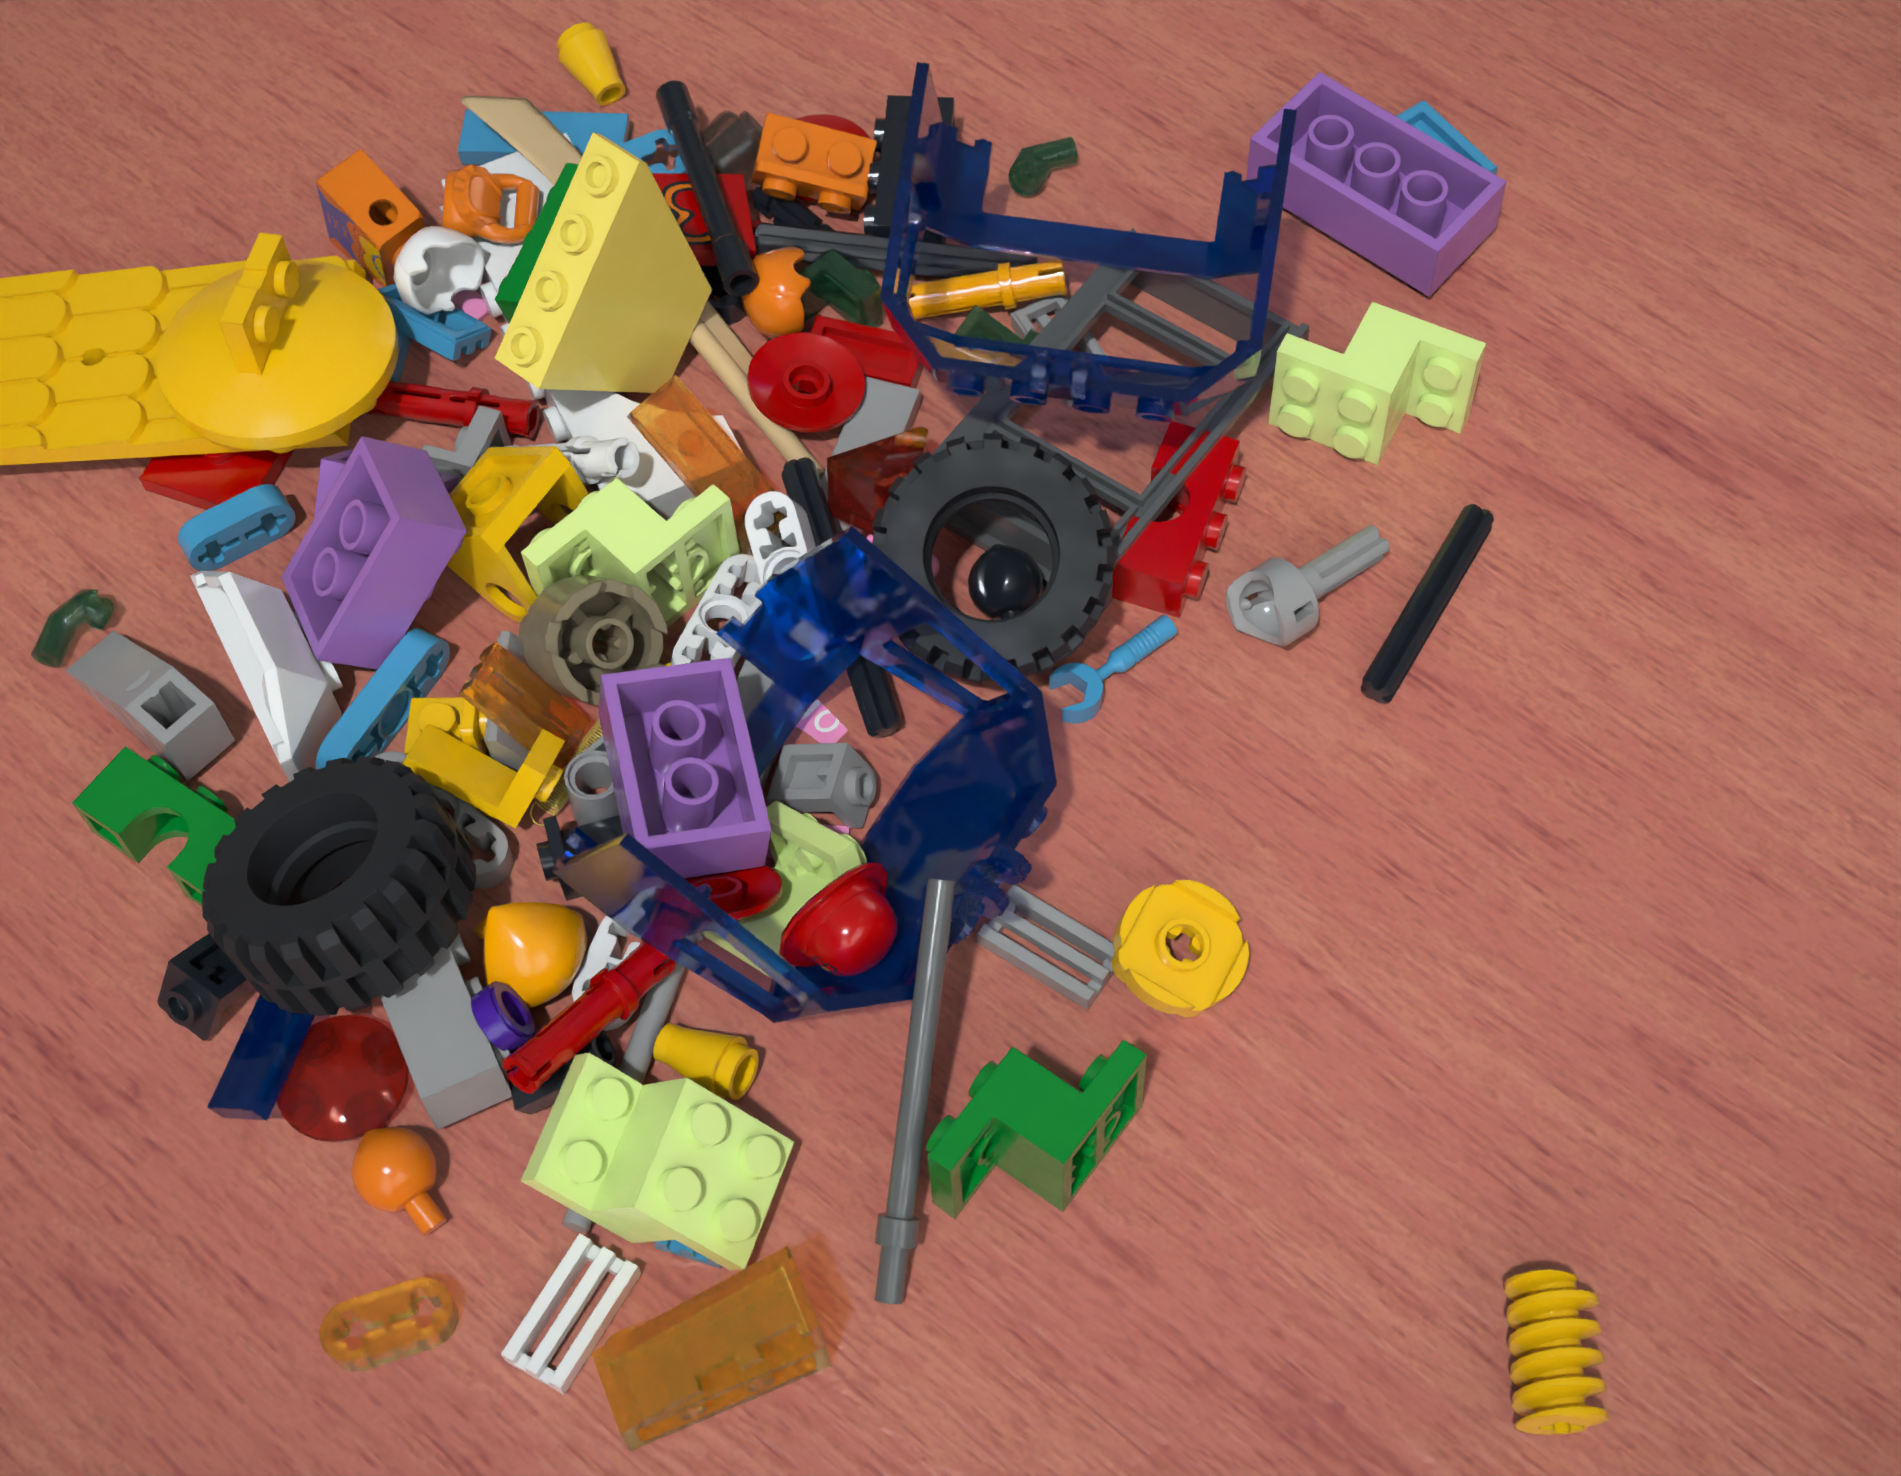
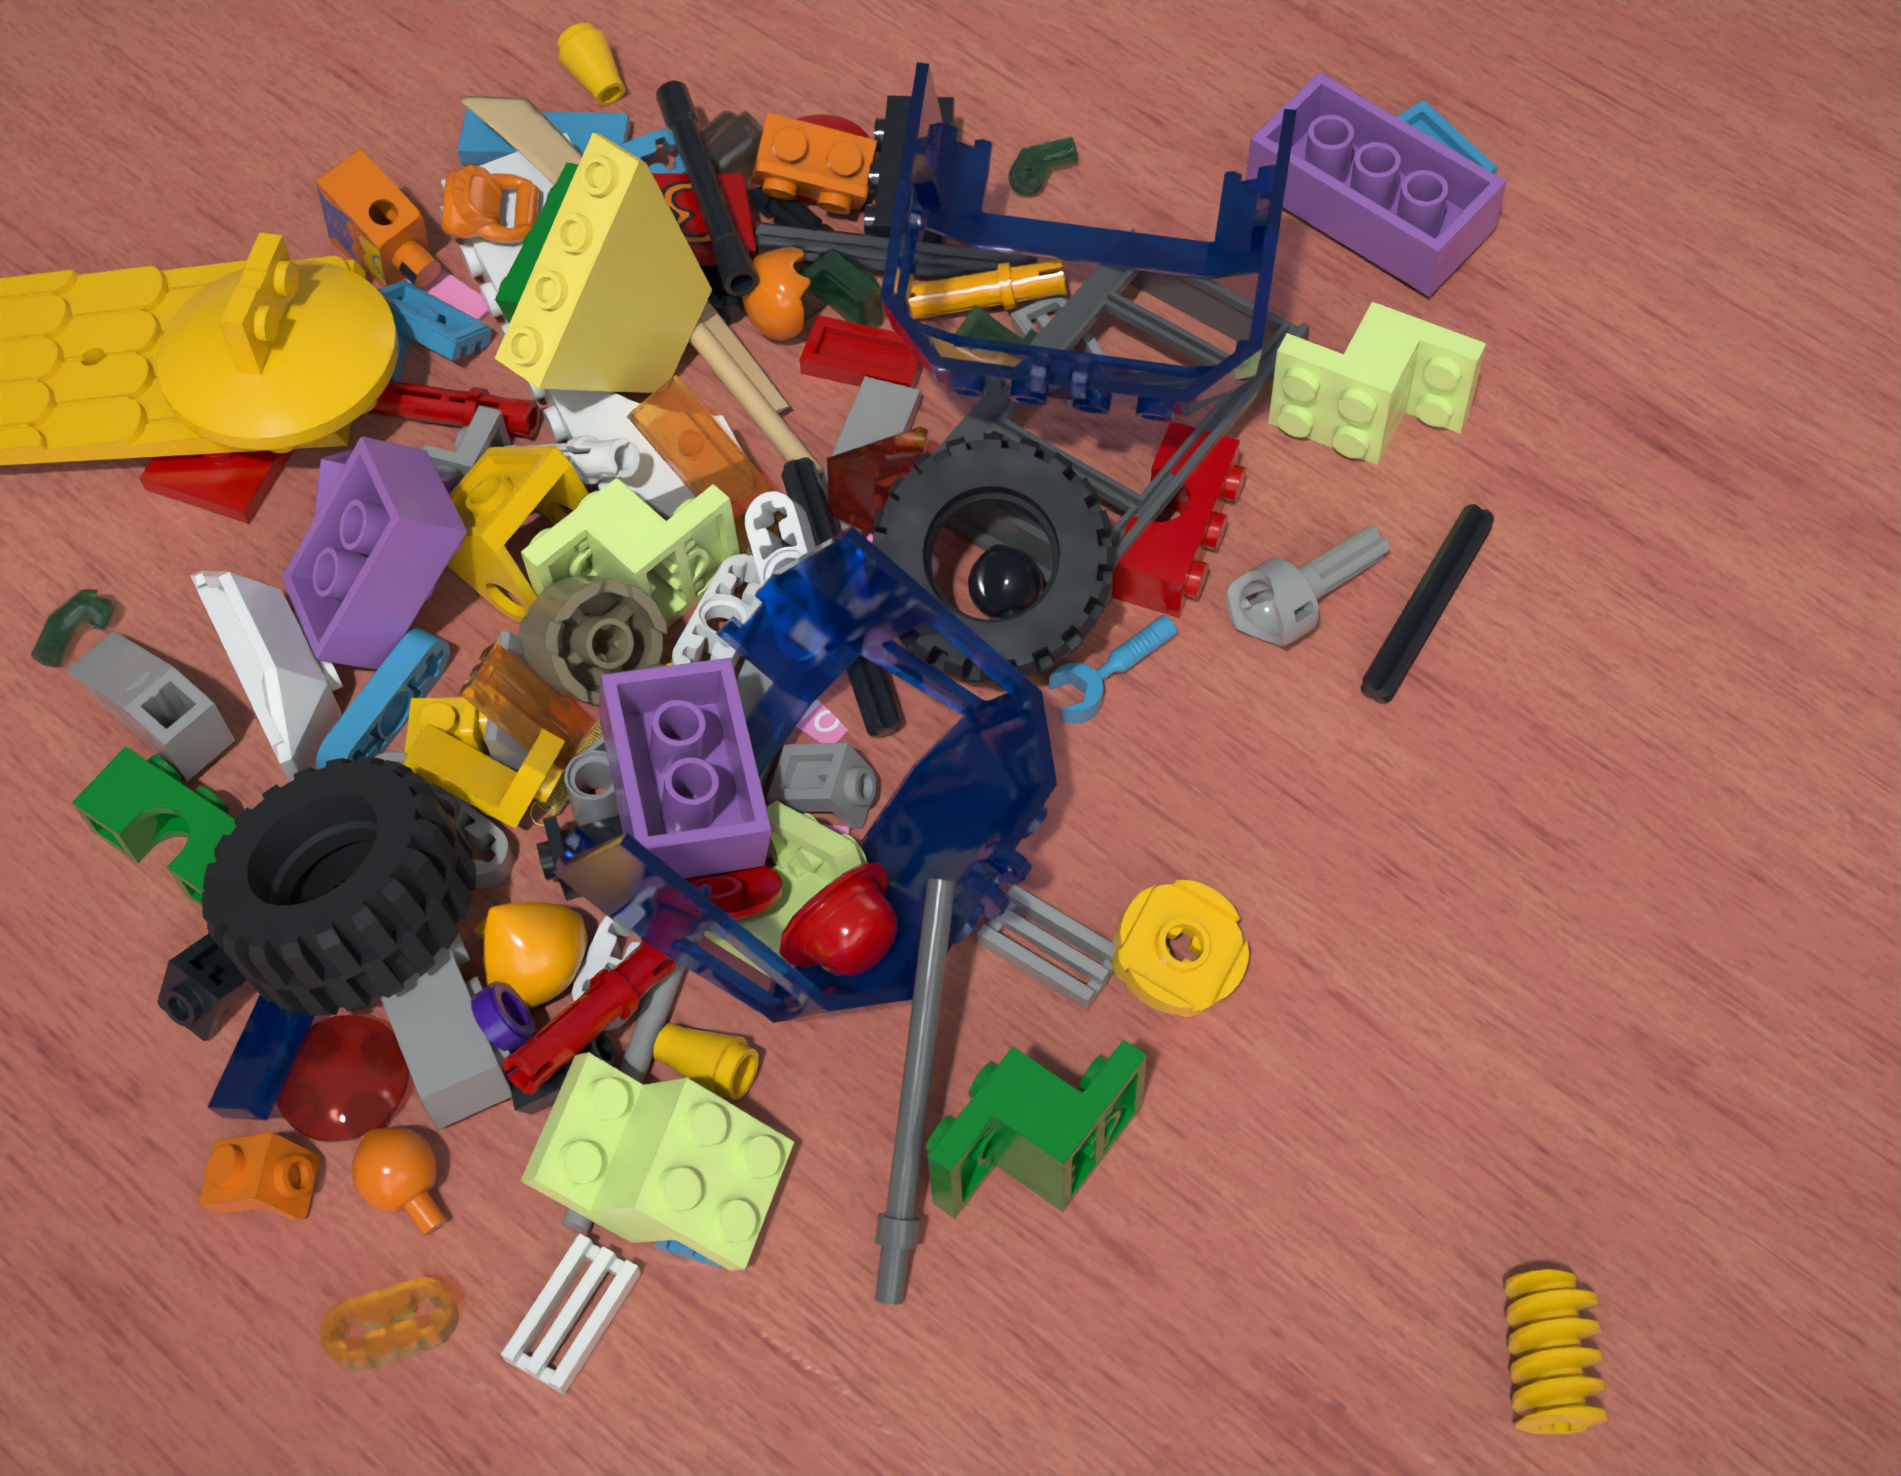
dark azure beam [177,484,296,571] -> none
white hair [393,226,485,315] -> none
clear yellow wedge [591,1245,831,1451] -> none
red dish [747,332,865,433] -> none
none -> orange bracket [198,1132,320,1221]

